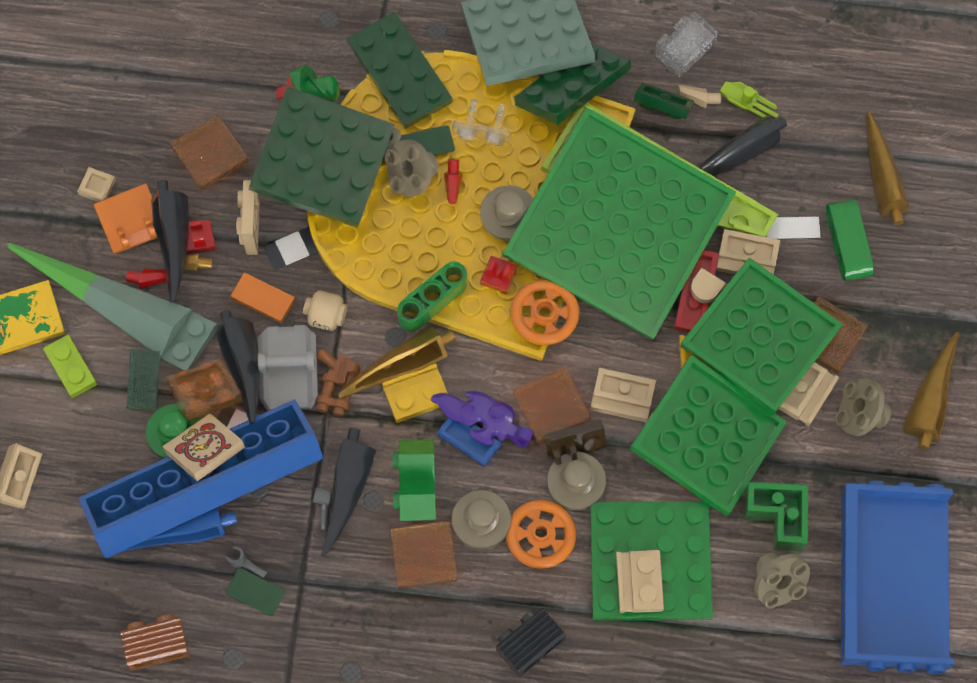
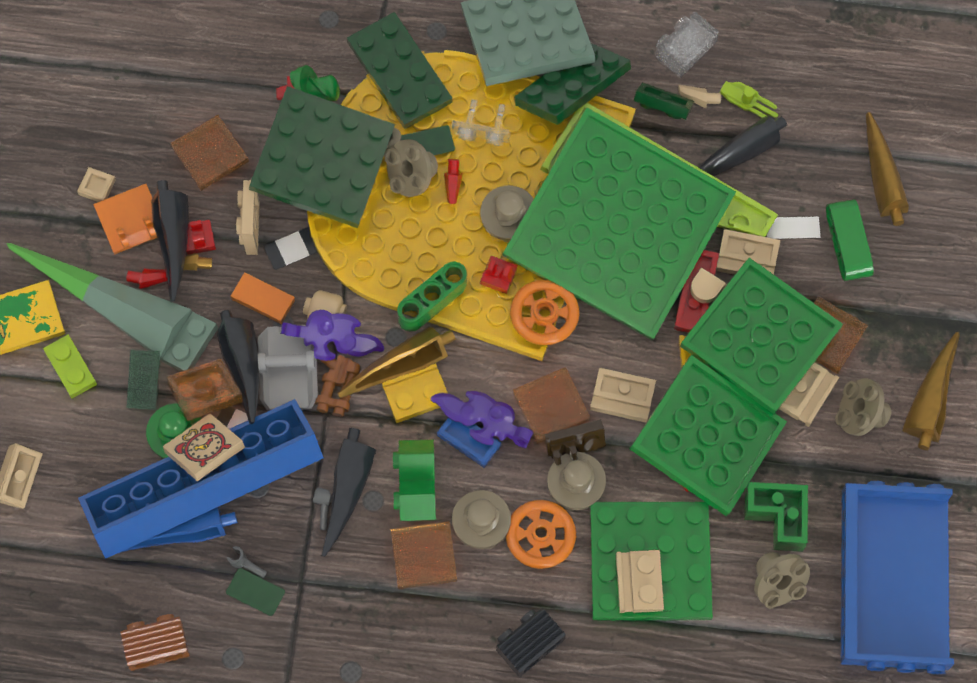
none -> dark purple piece [280,309,384,361]

